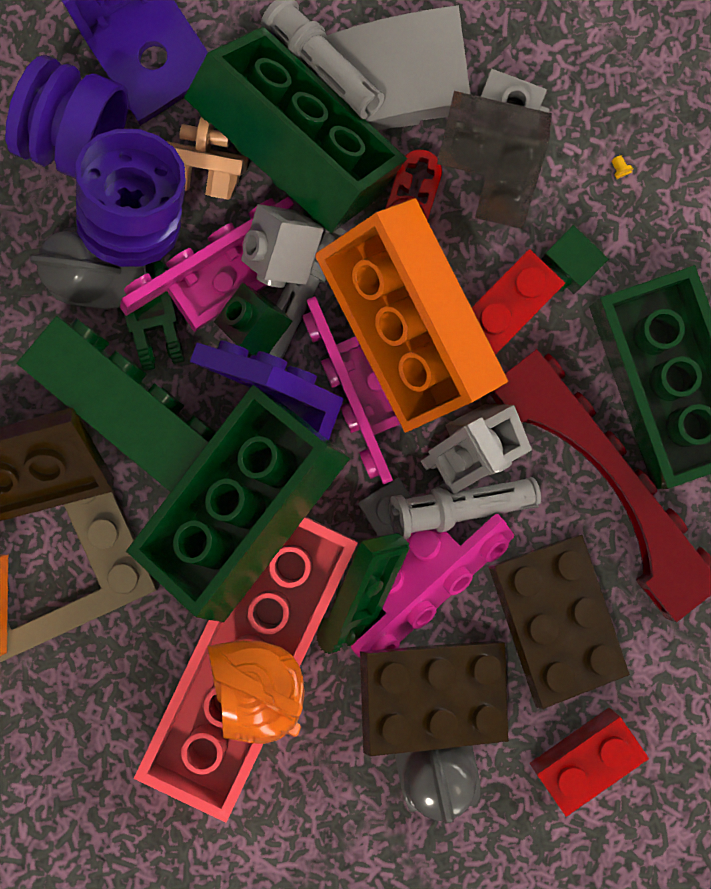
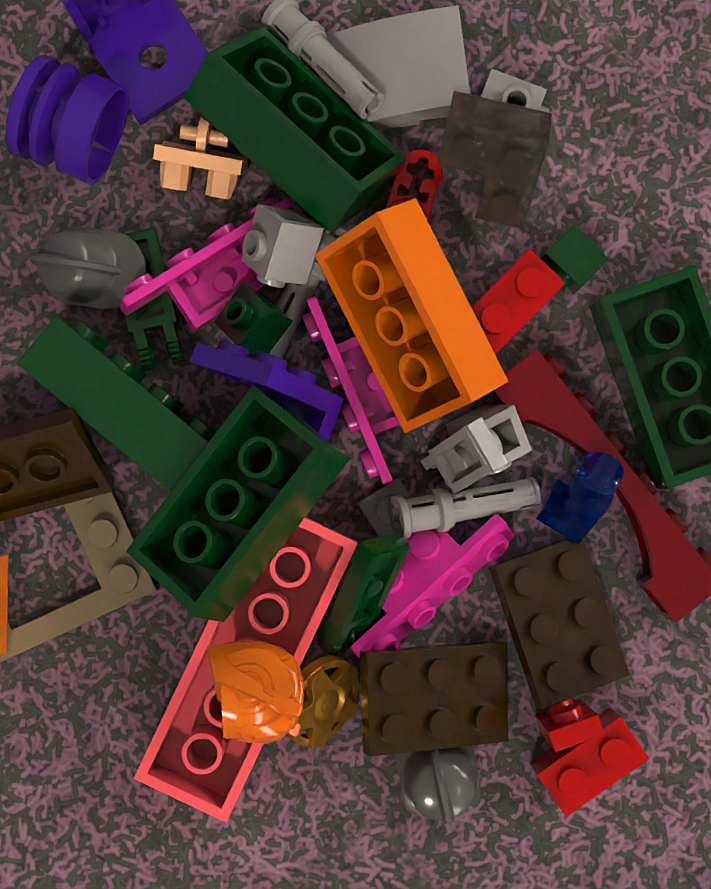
dark purple wheel [75,129,186,267] -> none
yellow piece [611,155,633,179] -> none
none -> pearl gold wheel [287,655,359,748]
none -> red plate [534,698,605,752]
none -> clear blue leg [536,451,624,544]

